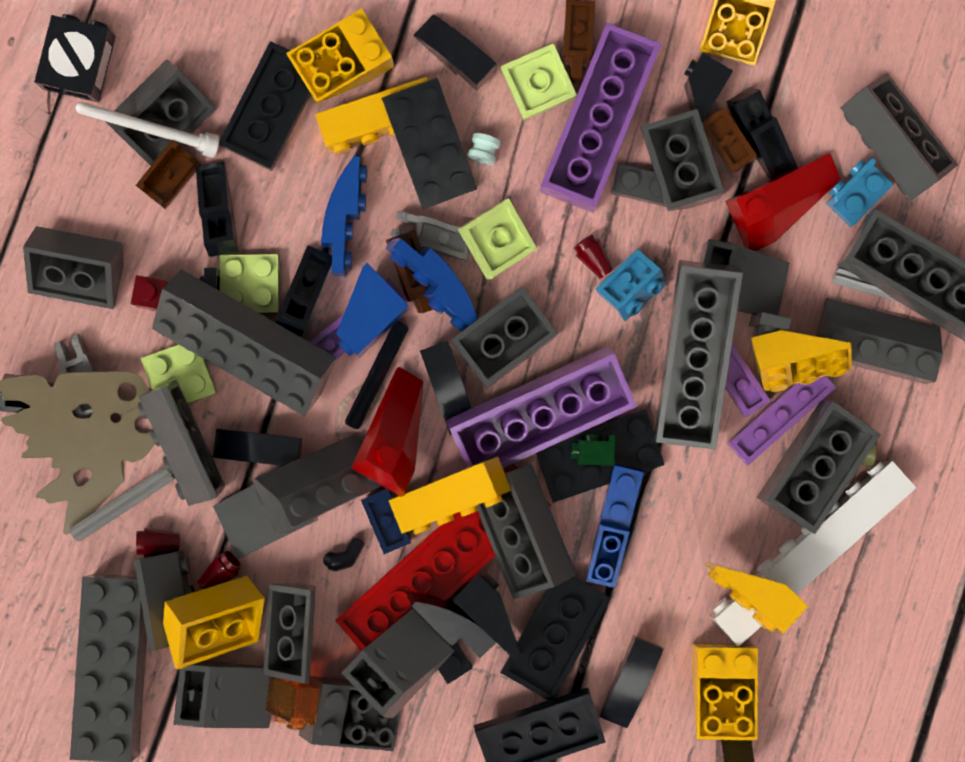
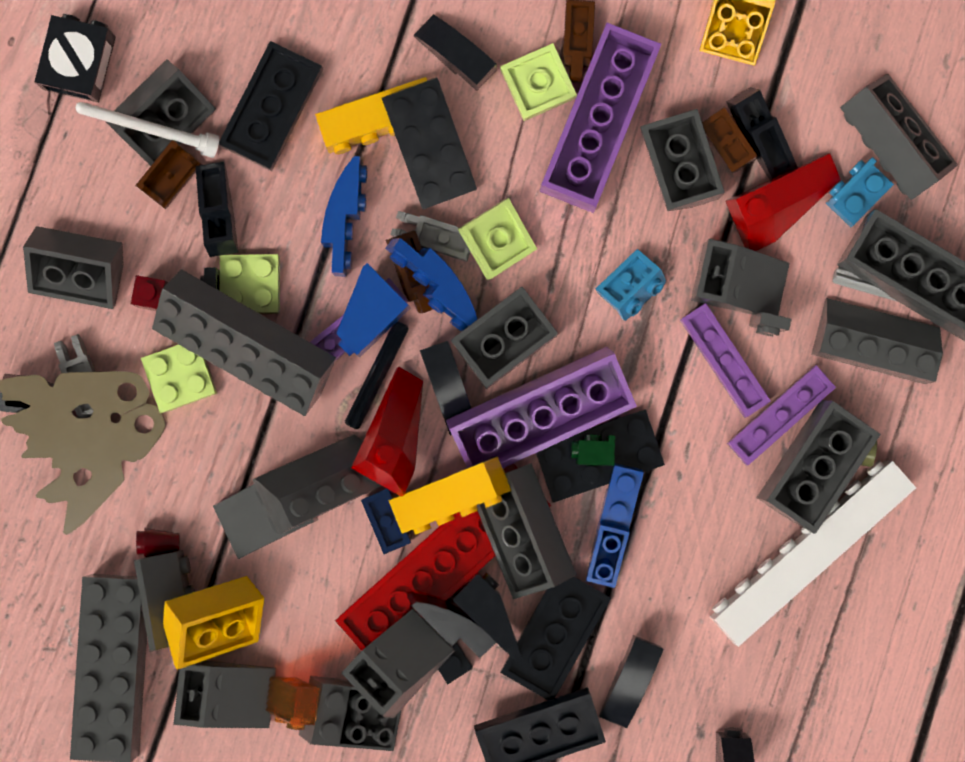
light grey axle [70,467,175,541] -> none
dark grey slope [138,379,225,506] -> none
dark red cone [197,551,242,589] -> none
black slope [213,429,303,466] -> none
dark grey slope [263,583,316,684] -> none
black slope [275,245,332,337] -> none
yellow slope [286,8,394,104] -> none
black arm [323,537,365,572] -> none
light aqua wheel [467,133,501,165] -> none
dark red cone [573,234,613,279] -> none
dark grey plate [611,164,666,207] -> none
dark grey brick [654,260,743,450] -> none
black slope [684,53,733,122] -> none
yellow slope [692,643,758,740] -> none
yellow slope [705,562,809,634] -> none
yellow slope [751,330,852,392] -> none

